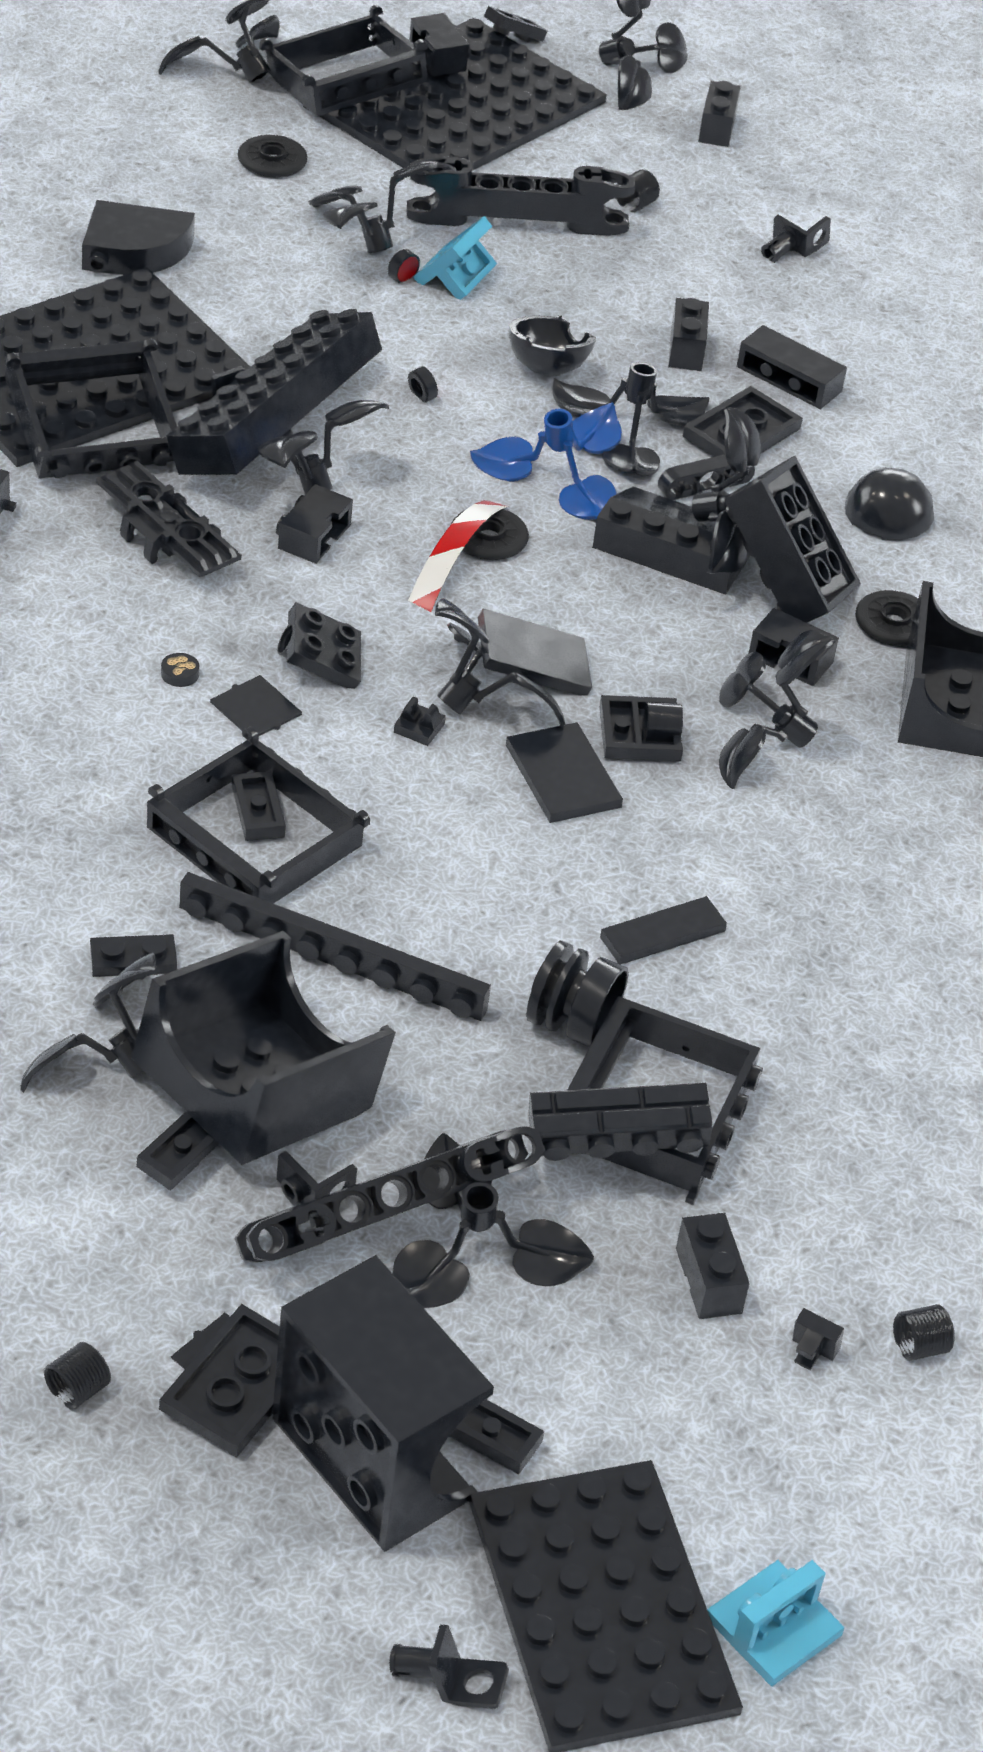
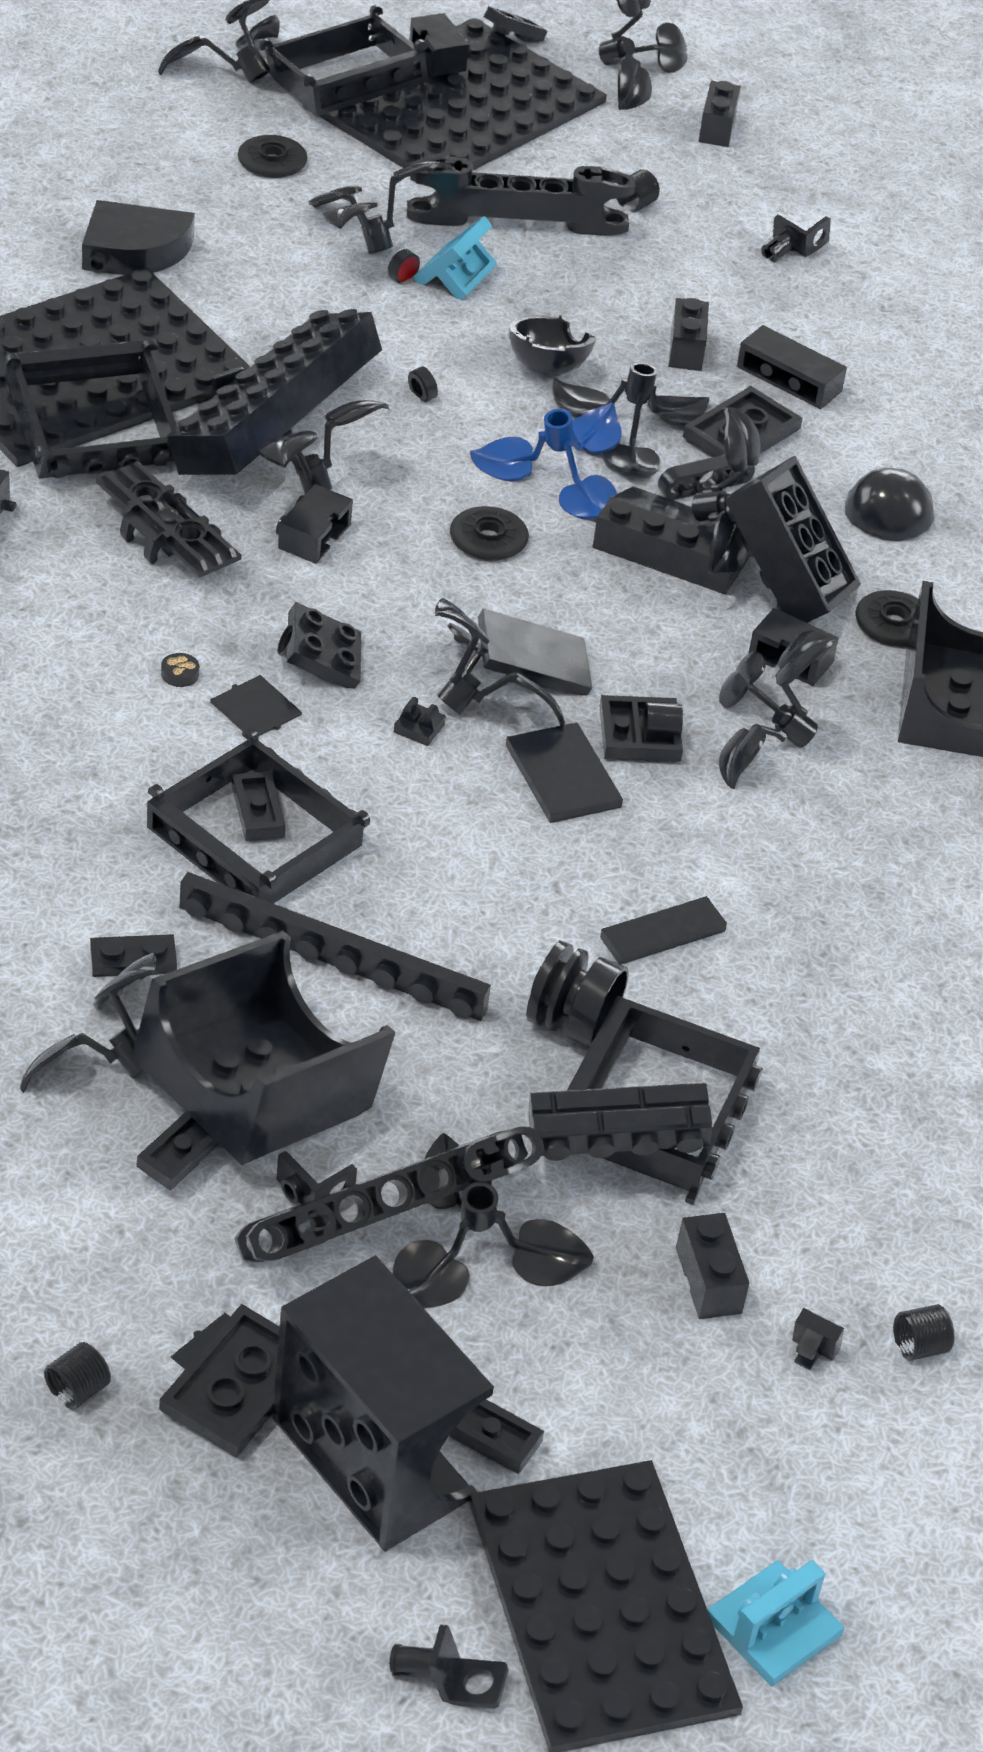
sticker [408,500,510,612] -> none

